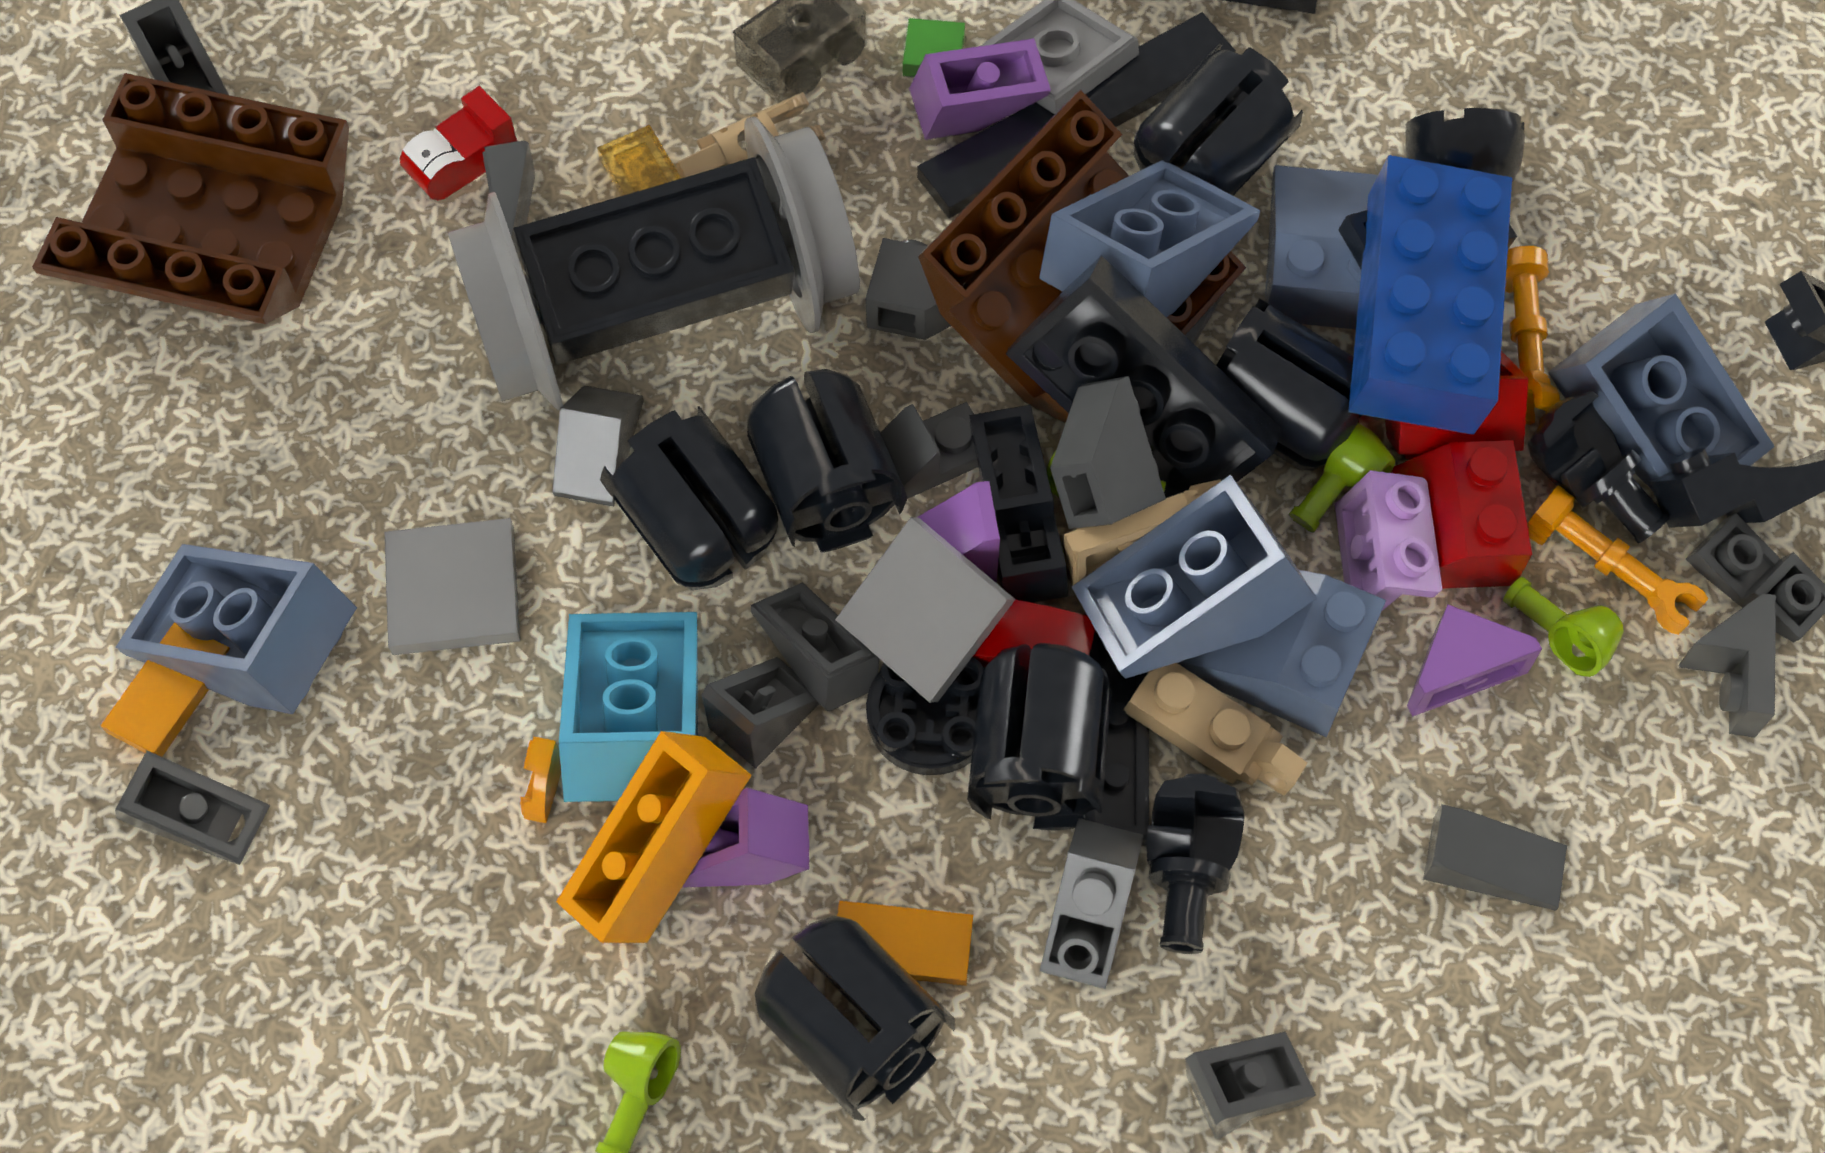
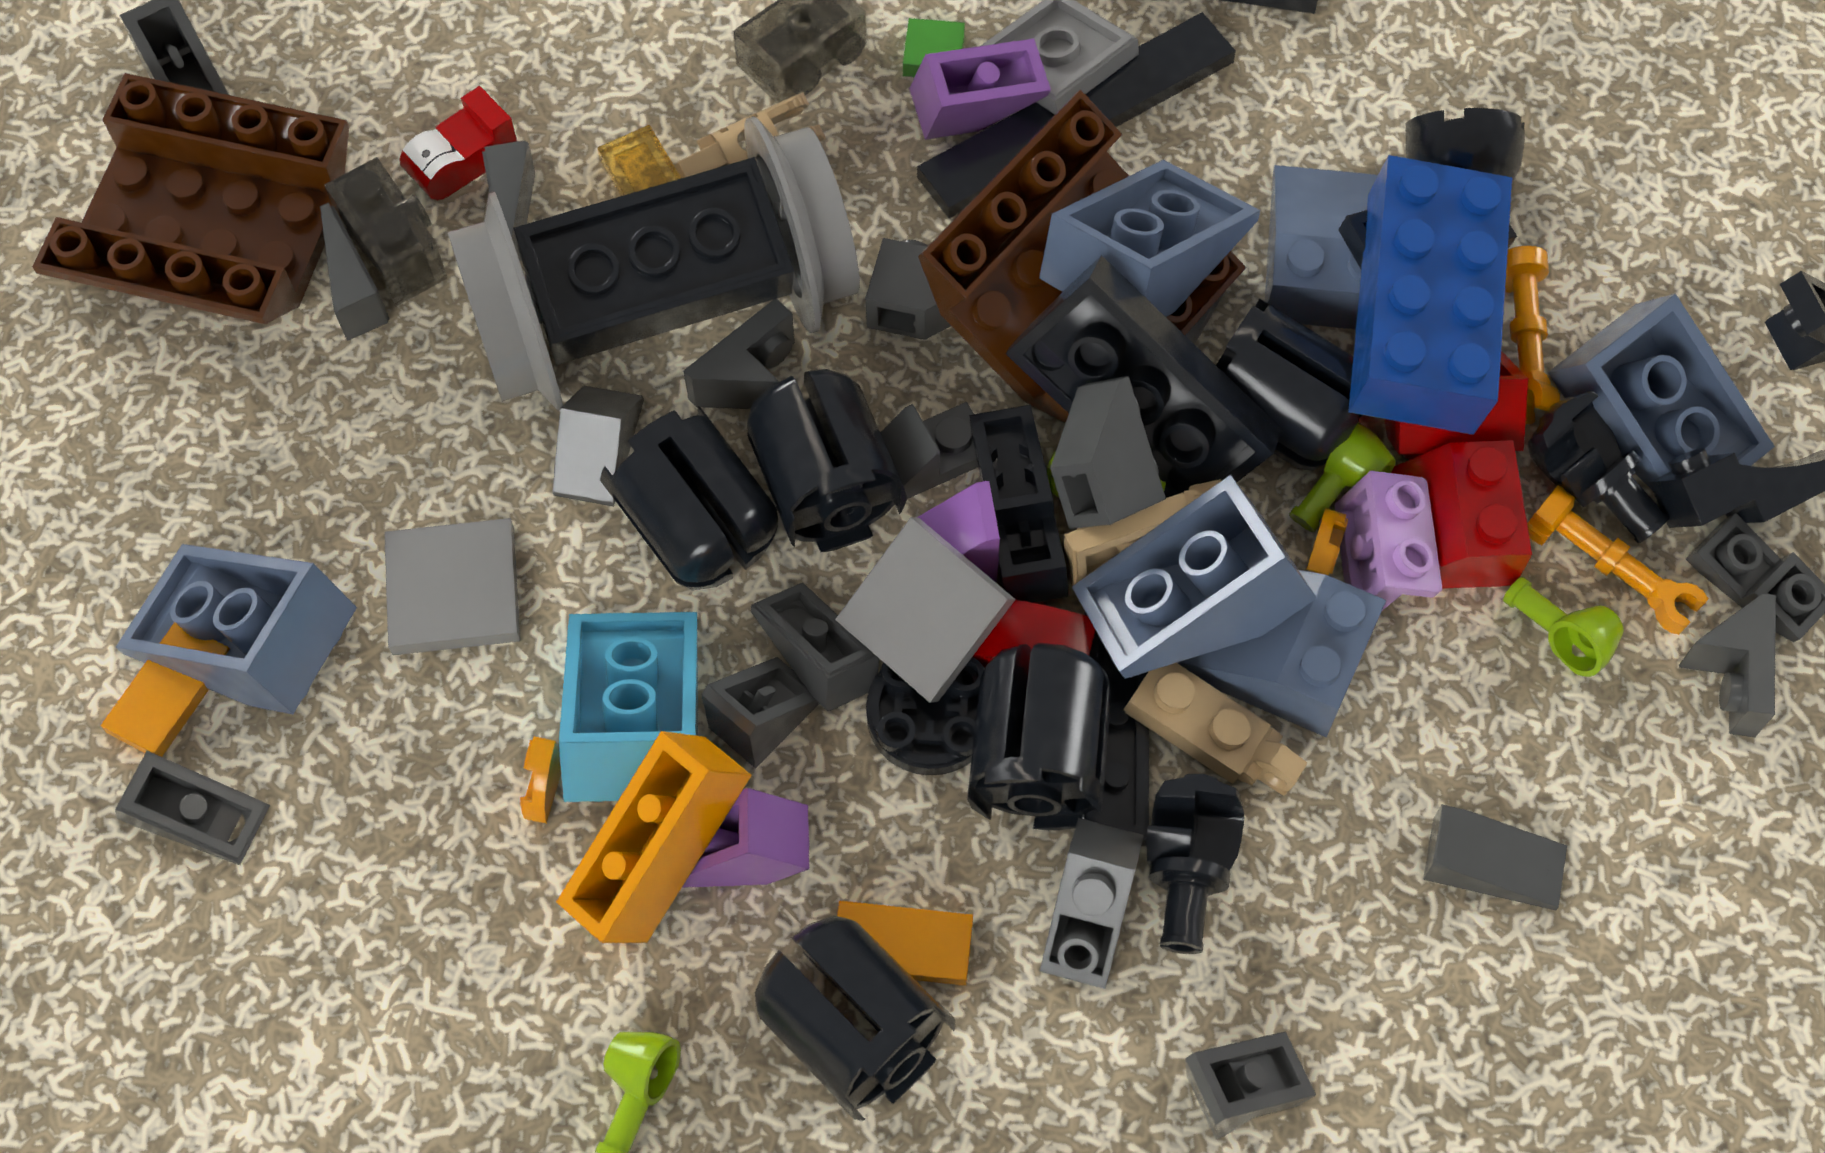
black cylinder [1134,43,1303,196] -> none
medium lavender slope [1407,604,1542,717] -> none
none -> dark grey slope [320,203,390,341]
none -> clear smoke brick [324,157,448,307]
none -> dark grey slope [683,299,795,409]
none -> light orange tile [1306,508,1348,575]

